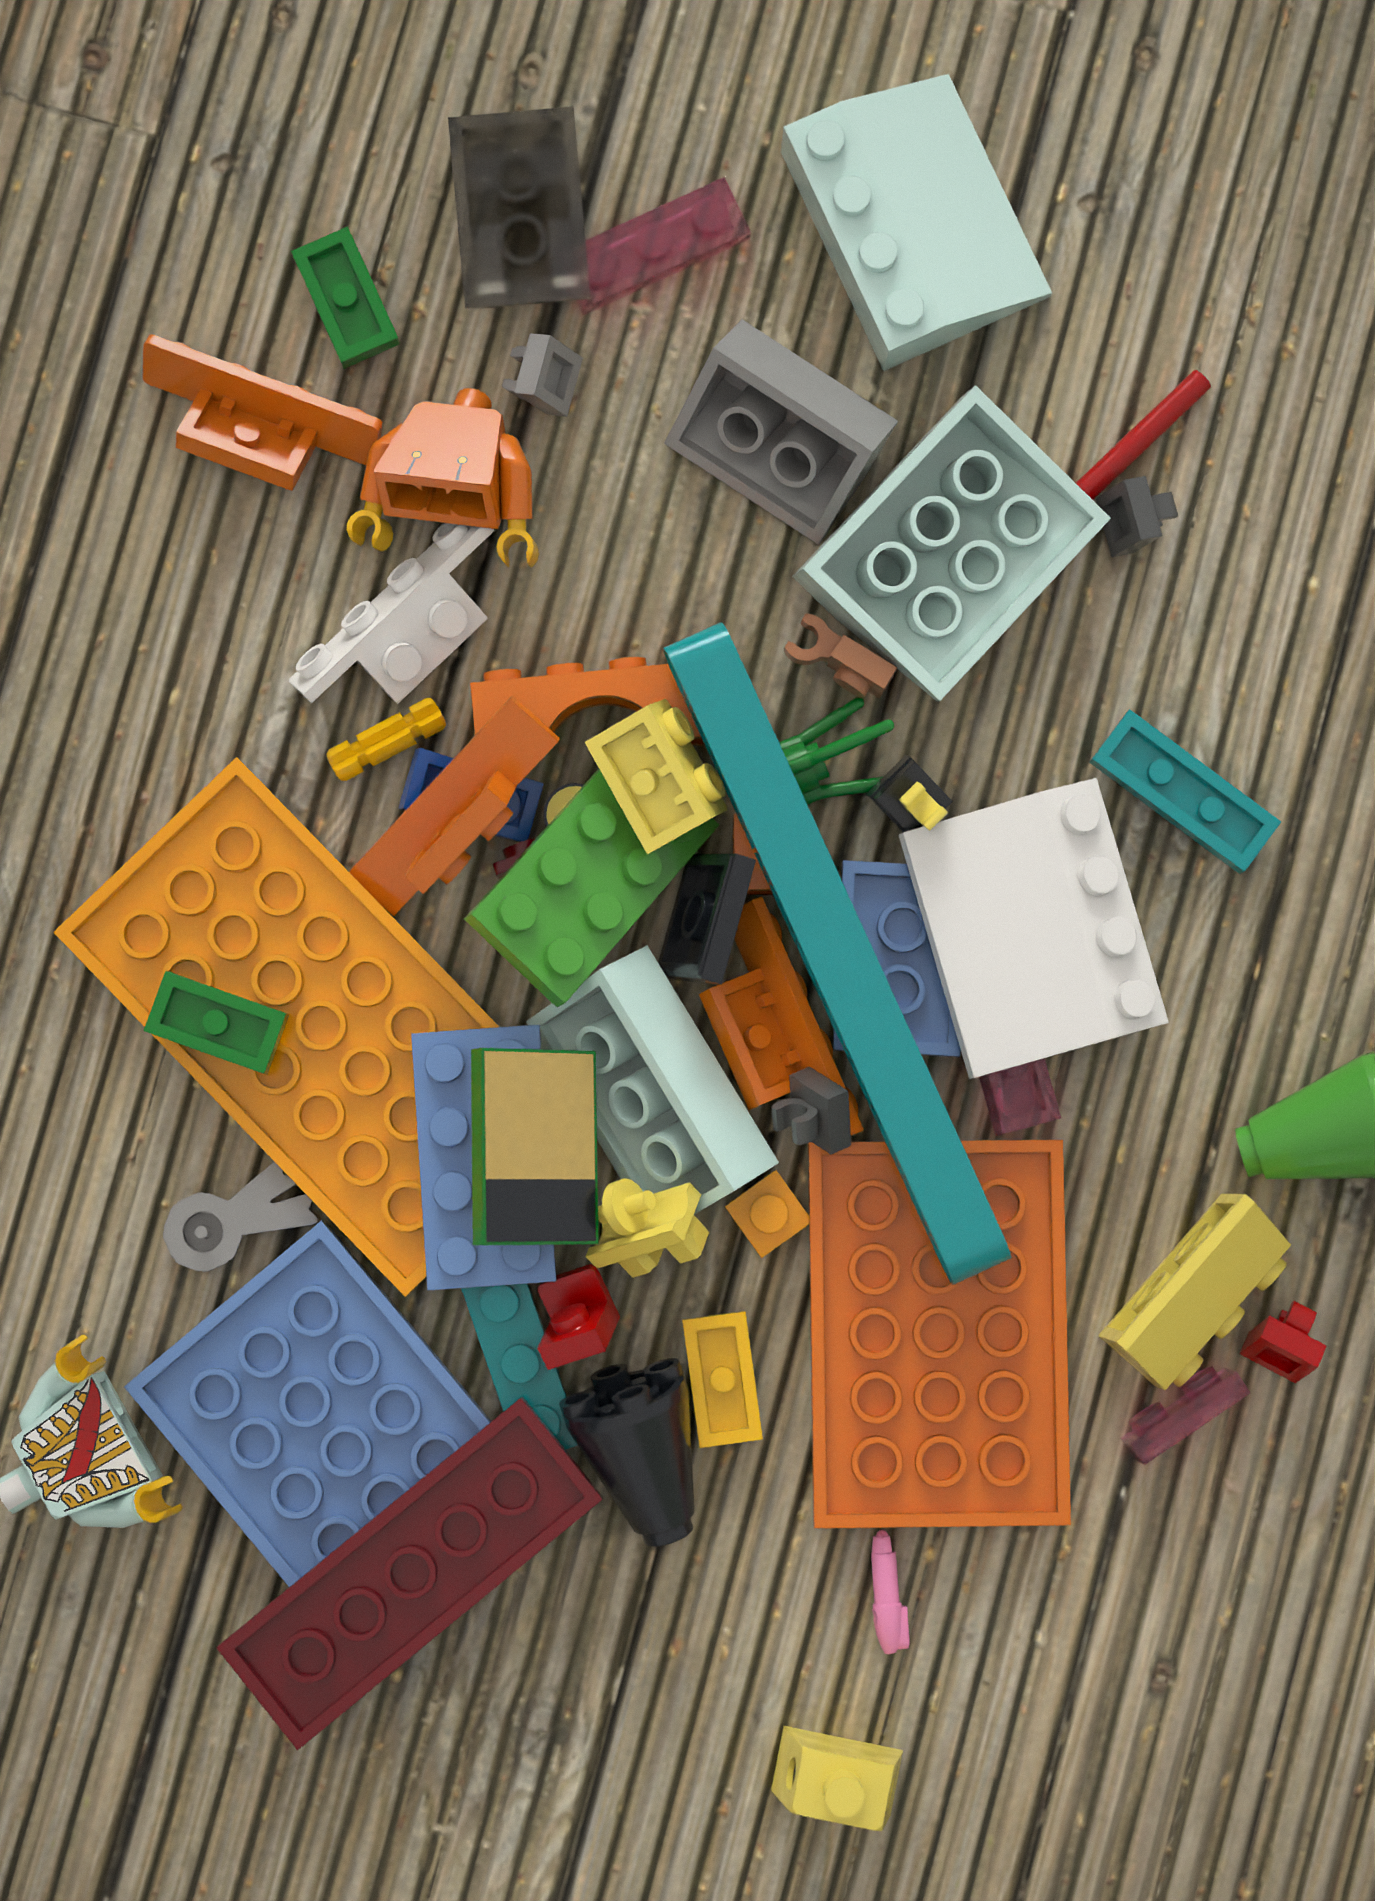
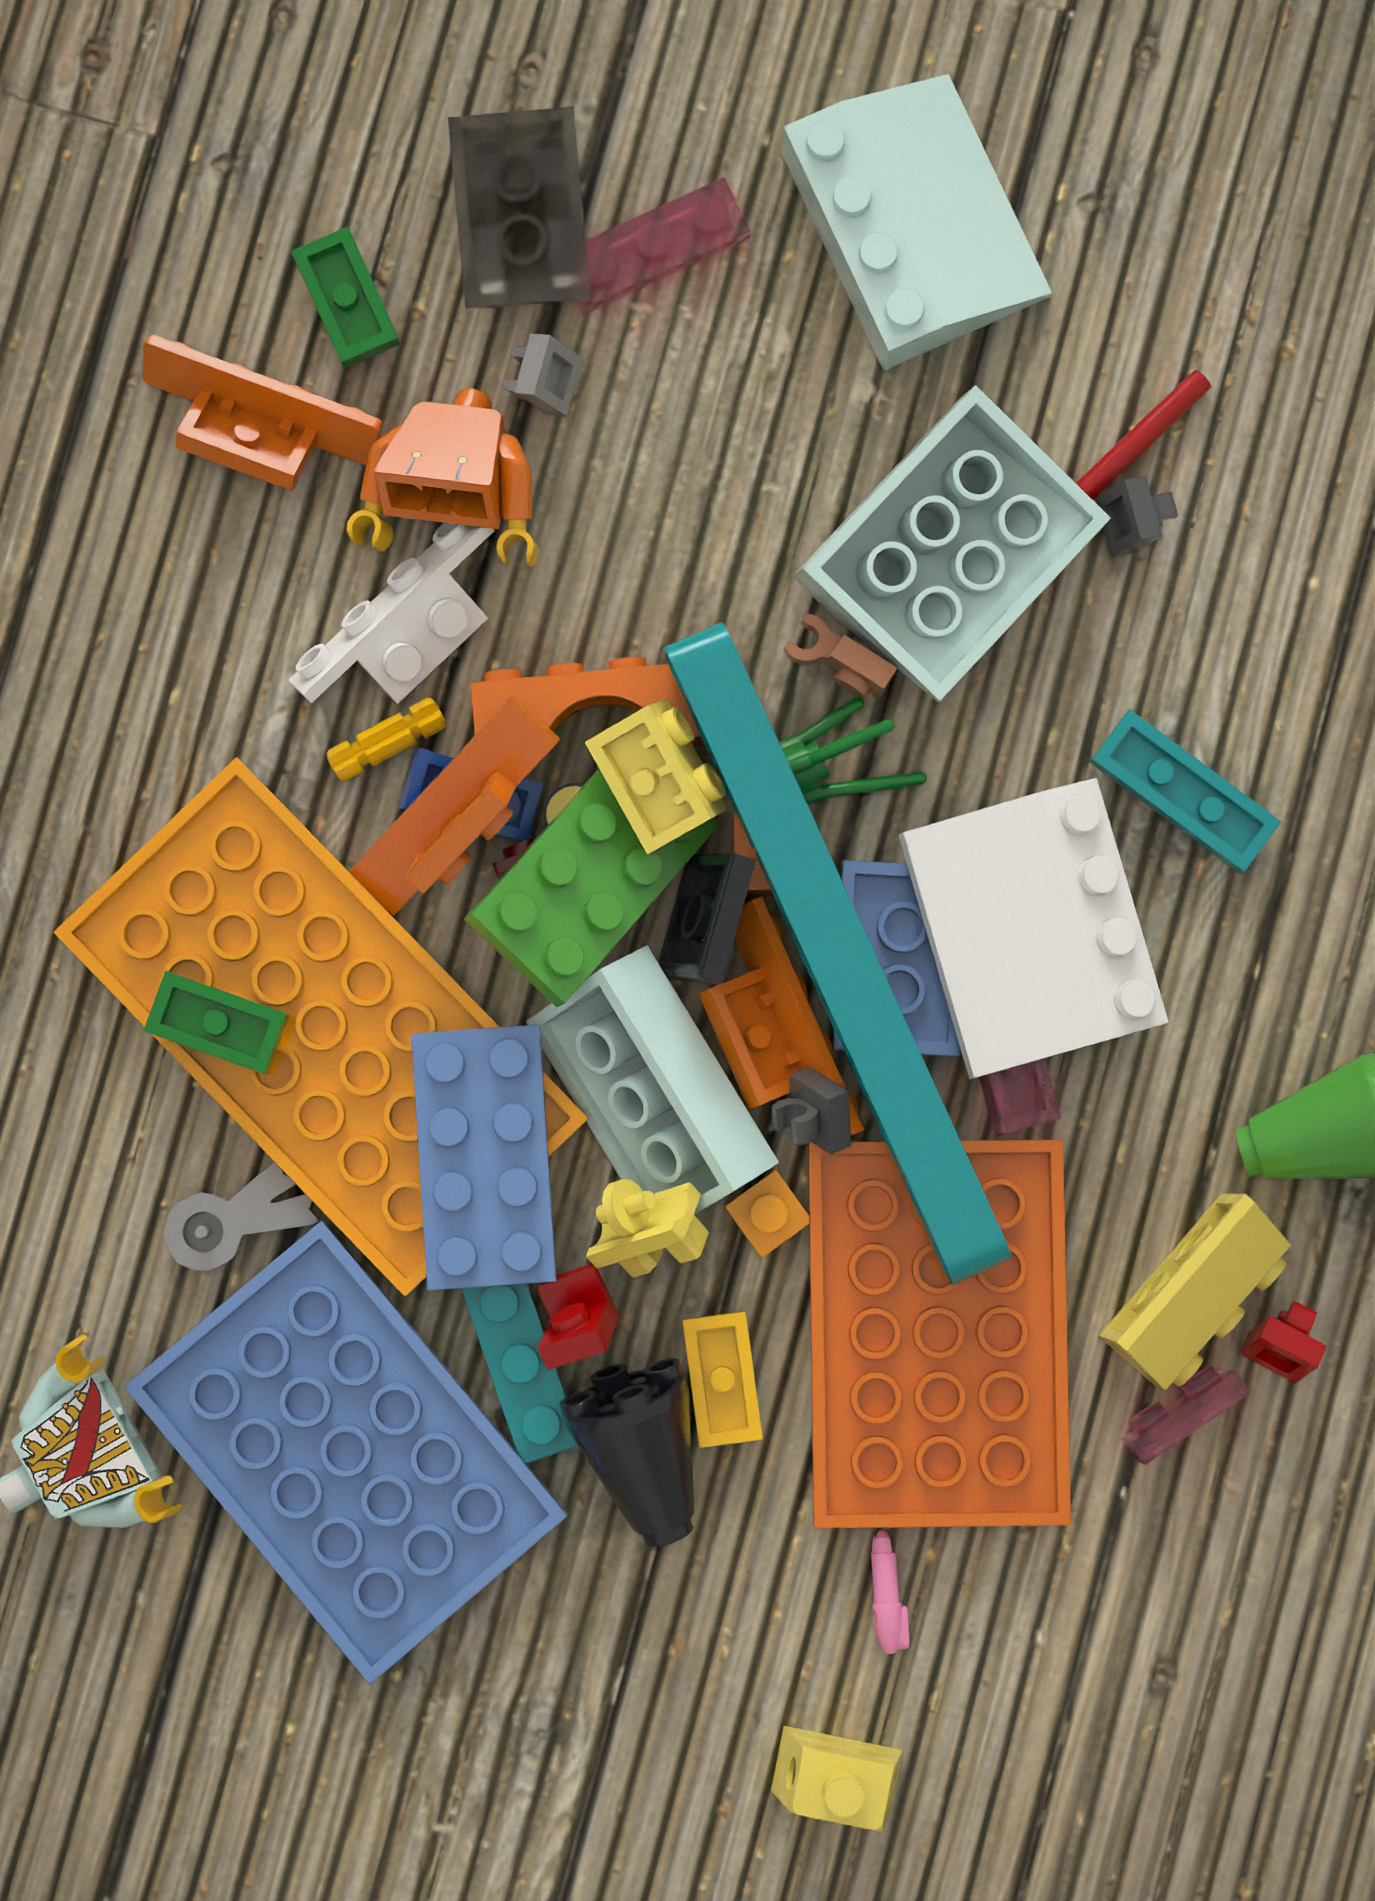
dark red plate [216,1396,603,1751] -> none
tile [471,1048,598,1246] -> none
light grey slope [664,319,898,545] -> none
black piece [866,755,953,833] -> none

